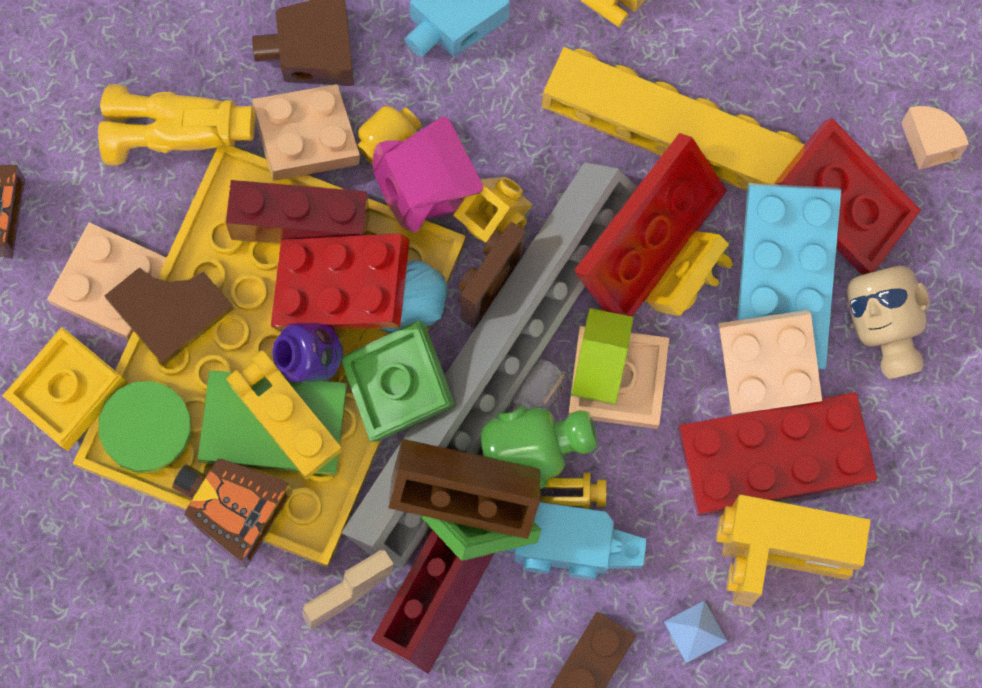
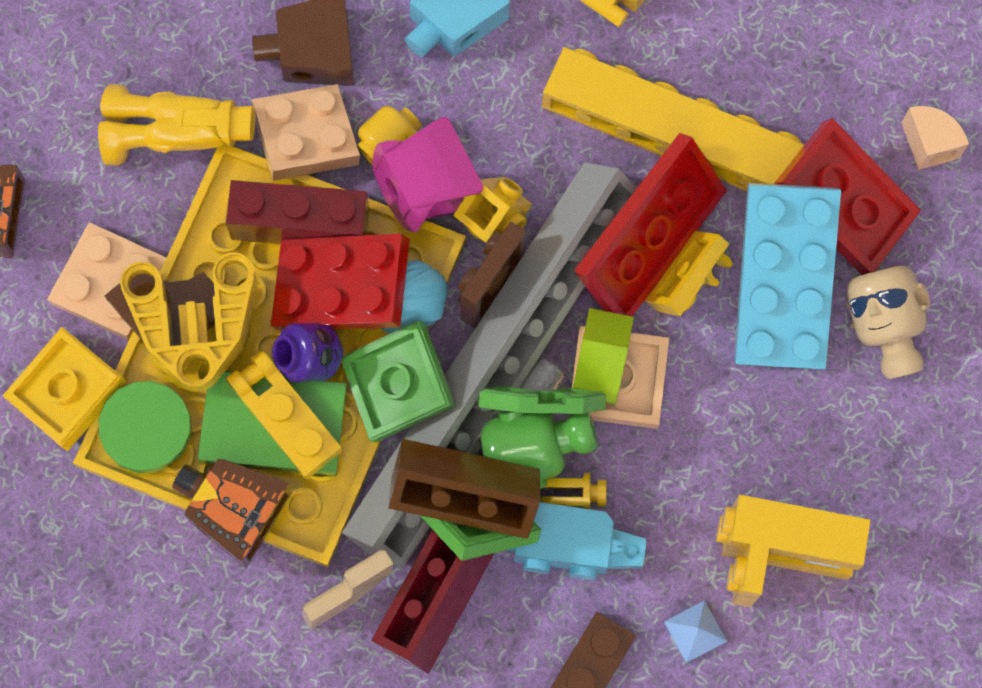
red plate [678,392,877,516] -> none
light nougat plate [718,310,822,414] -> none
none -> yellow connector [120,252,257,392]
none -> bright green tile [479,386,606,414]

